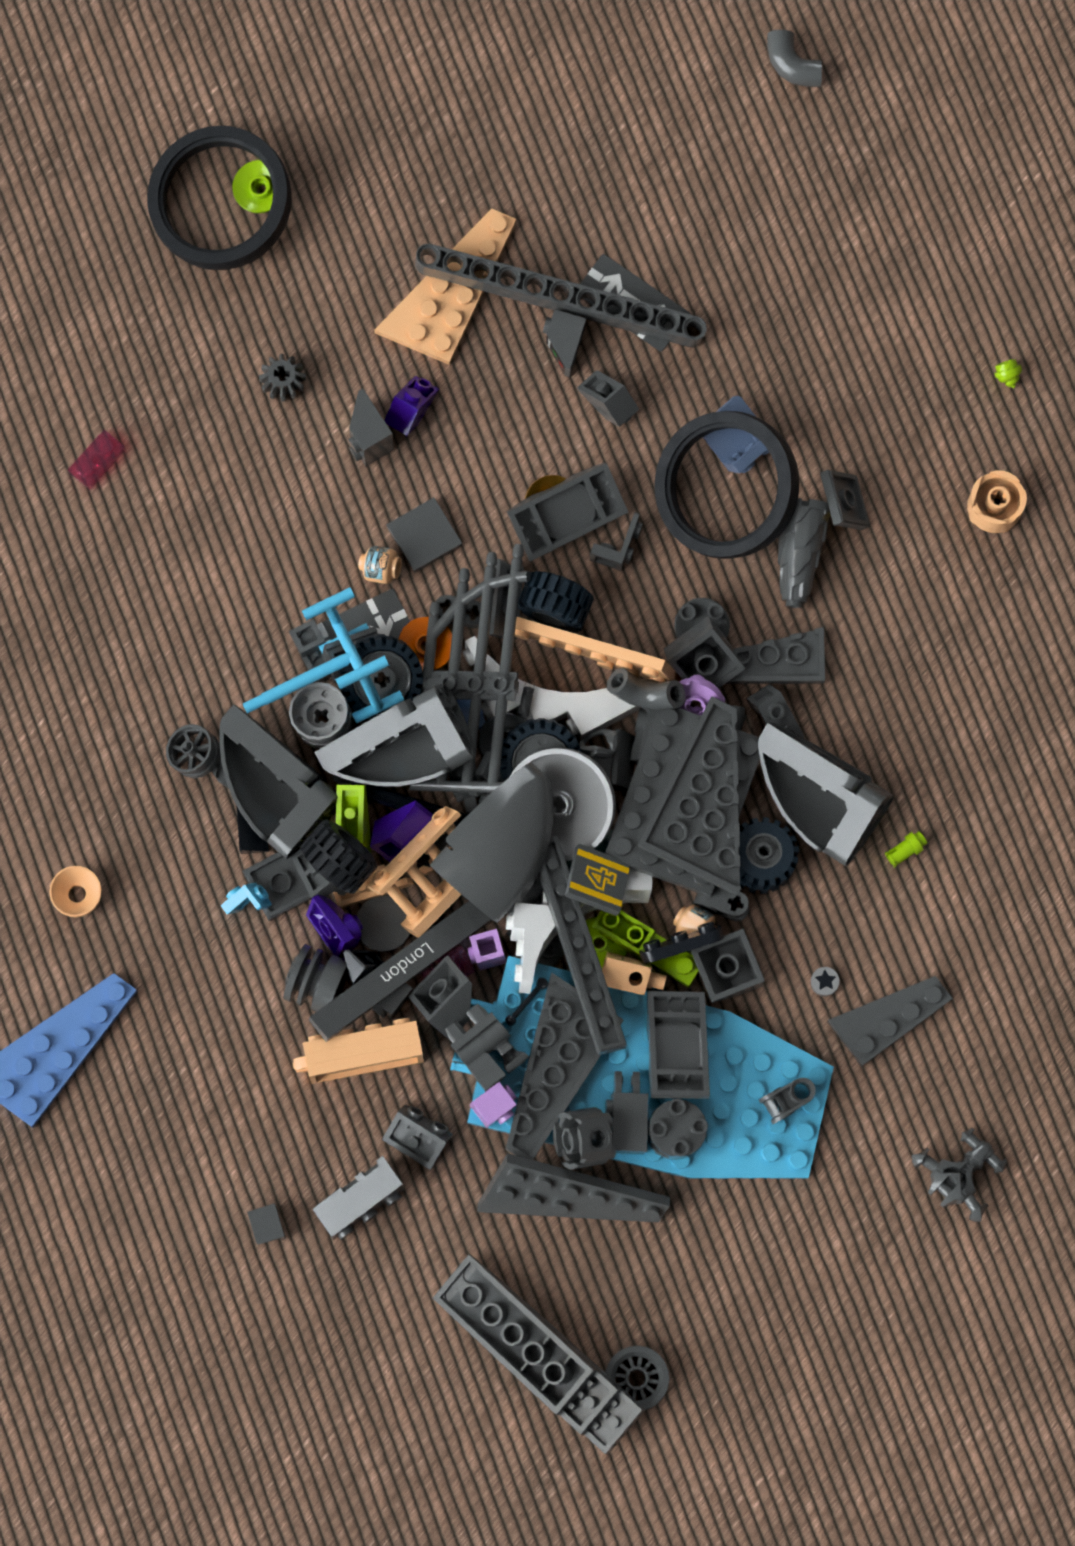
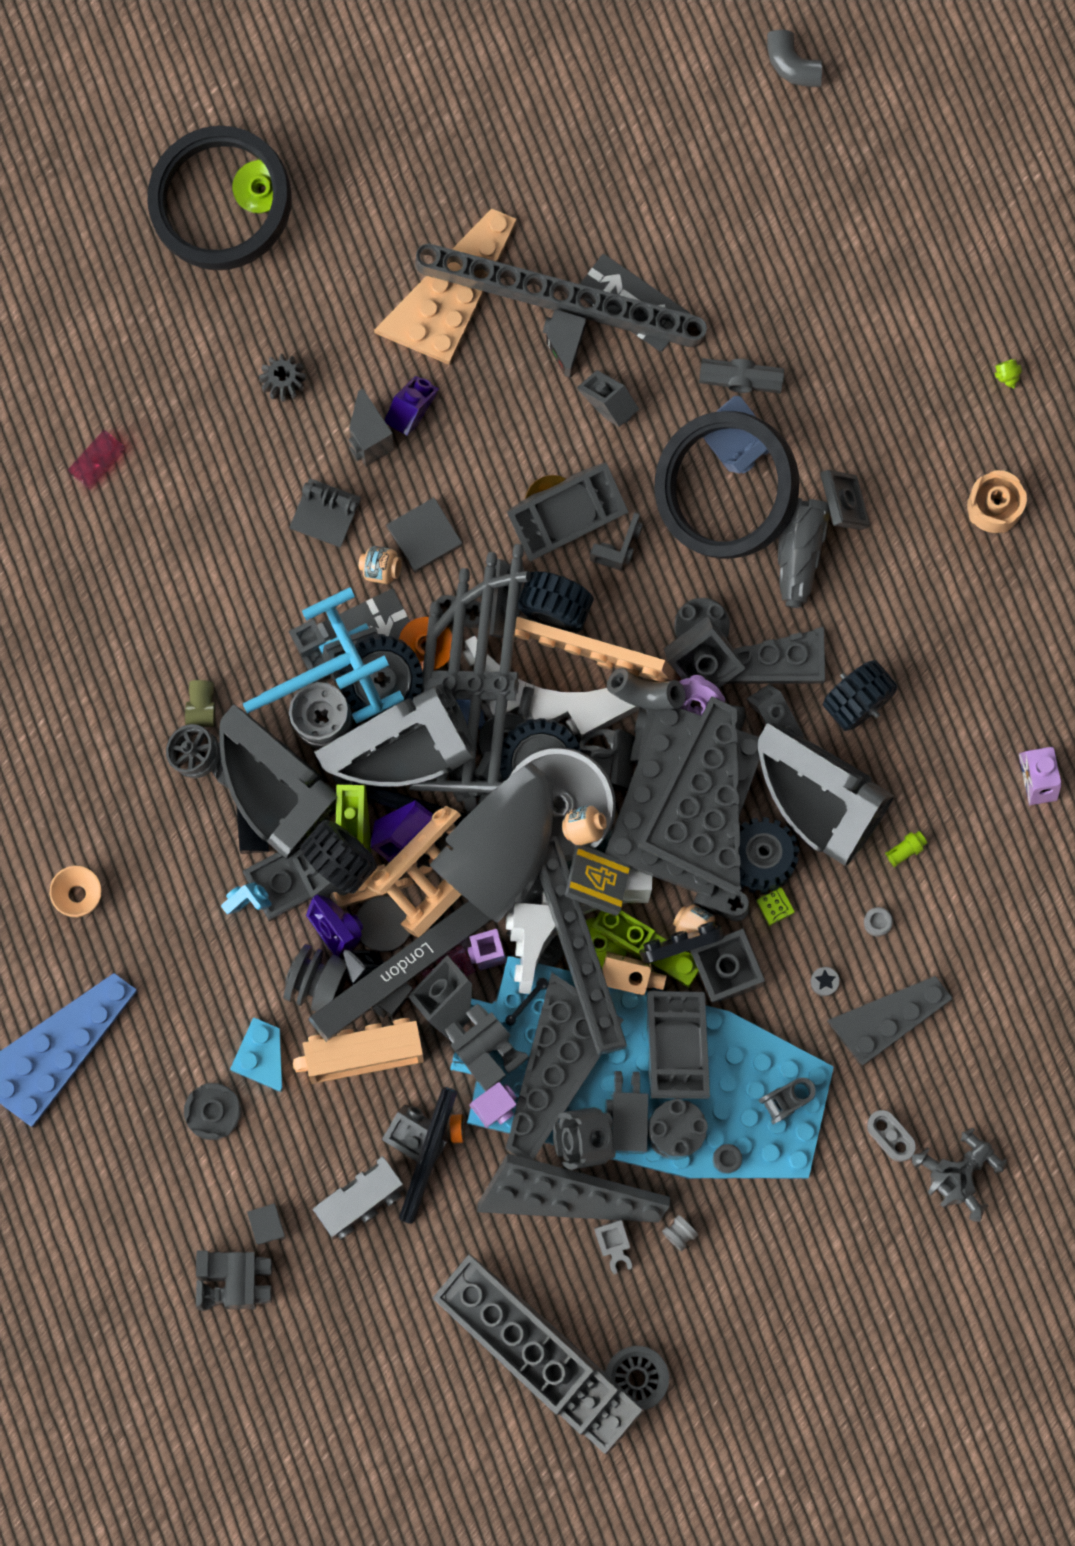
none -> dark grey tile [184,1083,241,1140]
none -> olive piece [185,680,215,727]
none -> dark grey hips [196,1250,272,1311]
none -> medium azure wing [230,1017,283,1092]
none -> dark grey hinge [289,478,361,548]
none -> black axle [399,1087,457,1224]
none -> orange tile [450,1114,465,1143]
none -> light nougat head [562,805,607,845]
none -> light grey plate [594,1219,632,1274]
none -> light grey wheel [662,1215,698,1252]
none -> dark grey piece [699,358,784,394]
none -> dark grey tile [712,1144,742,1174]
none -> lime tile [756,887,795,926]
none -> black wheel [823,660,898,731]
none -> light grey tile [863,907,893,937]
none -> light grey plate [867,1110,916,1162]
none -> lavender torso [1019,747,1061,805]

